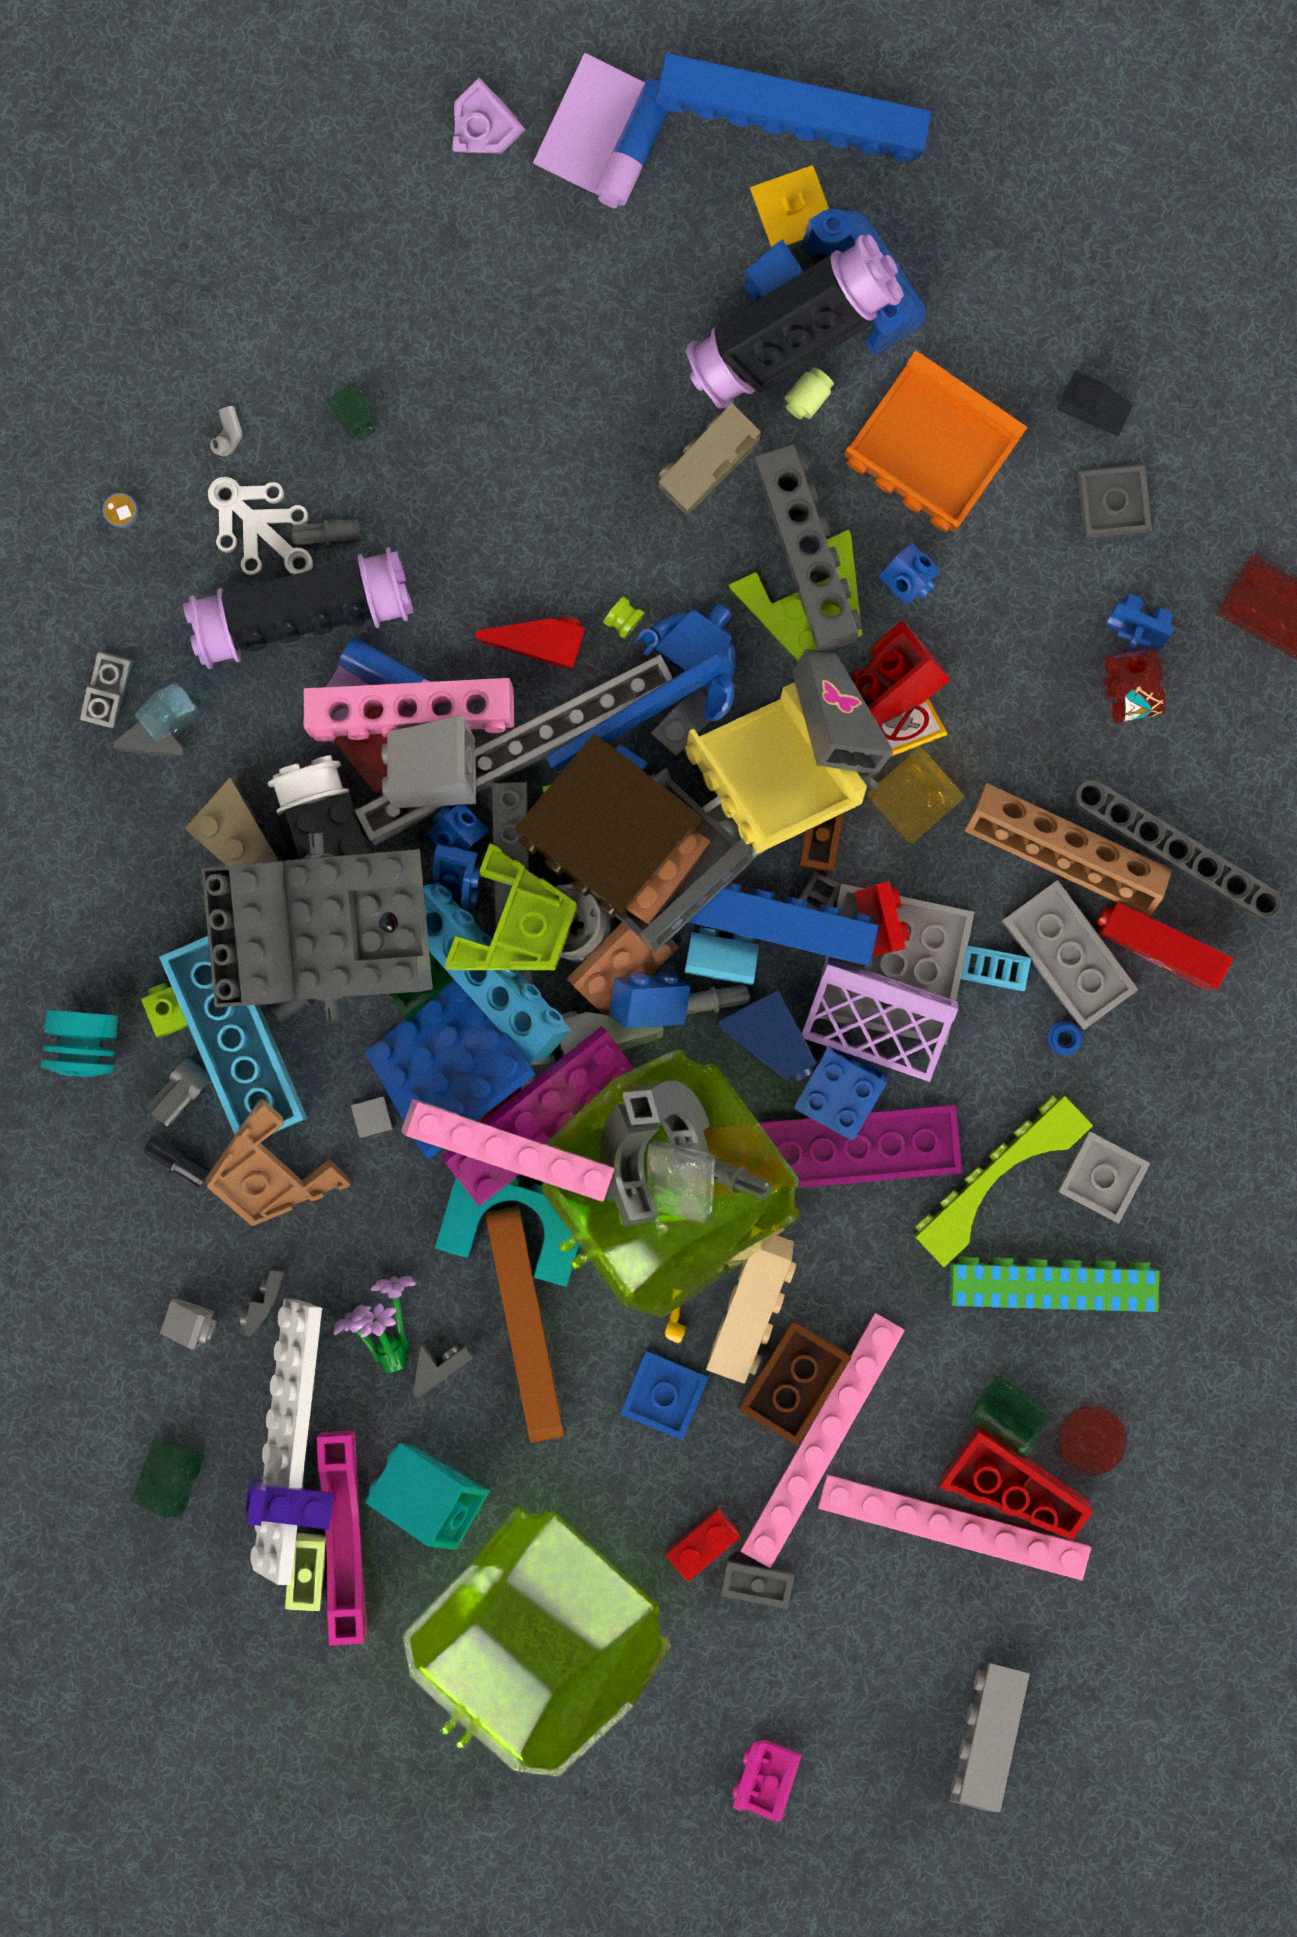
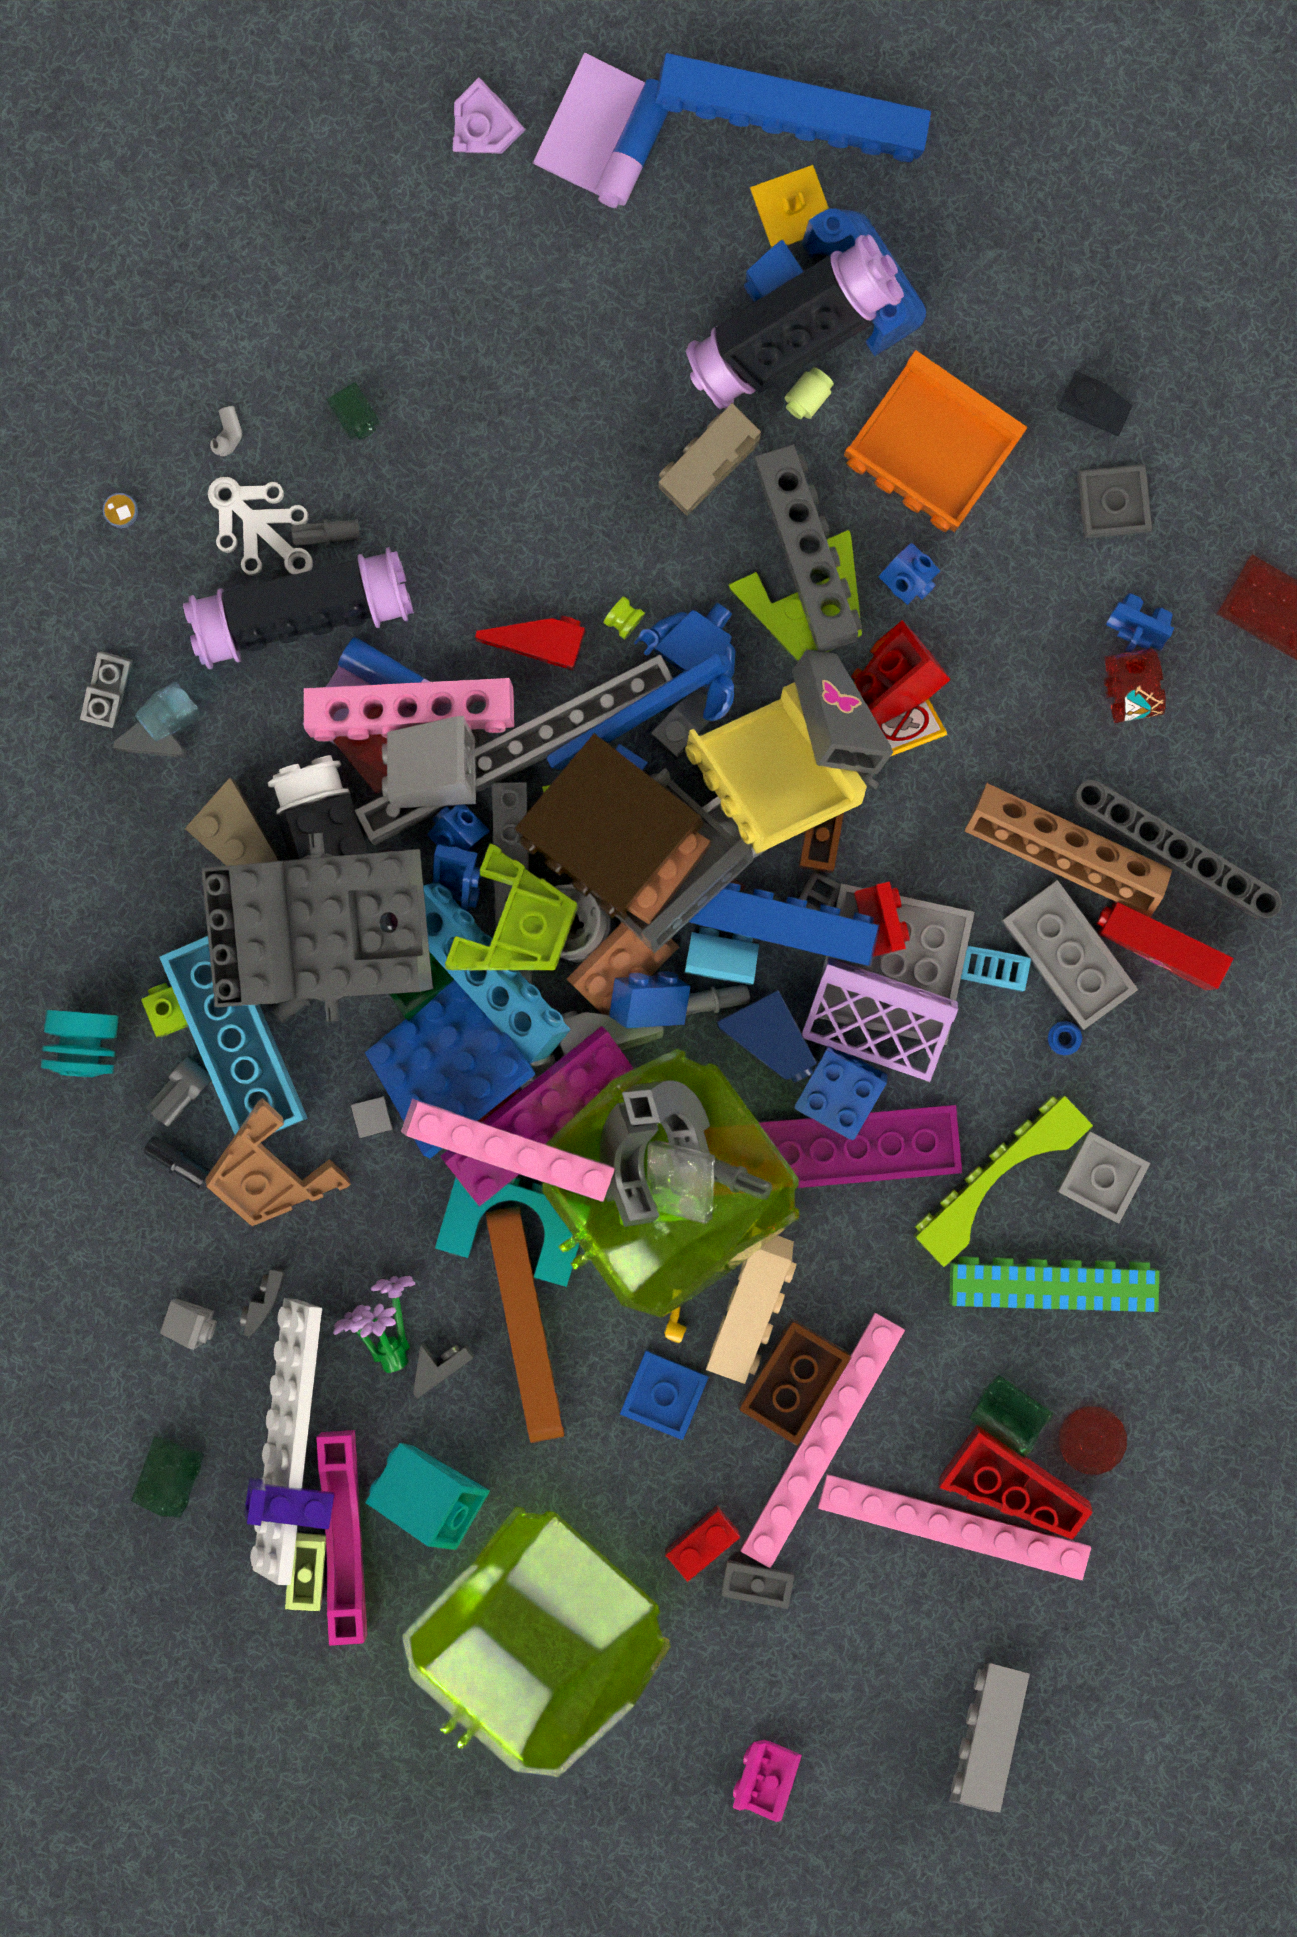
clear yellow bracket [867,746,965,844] -> none

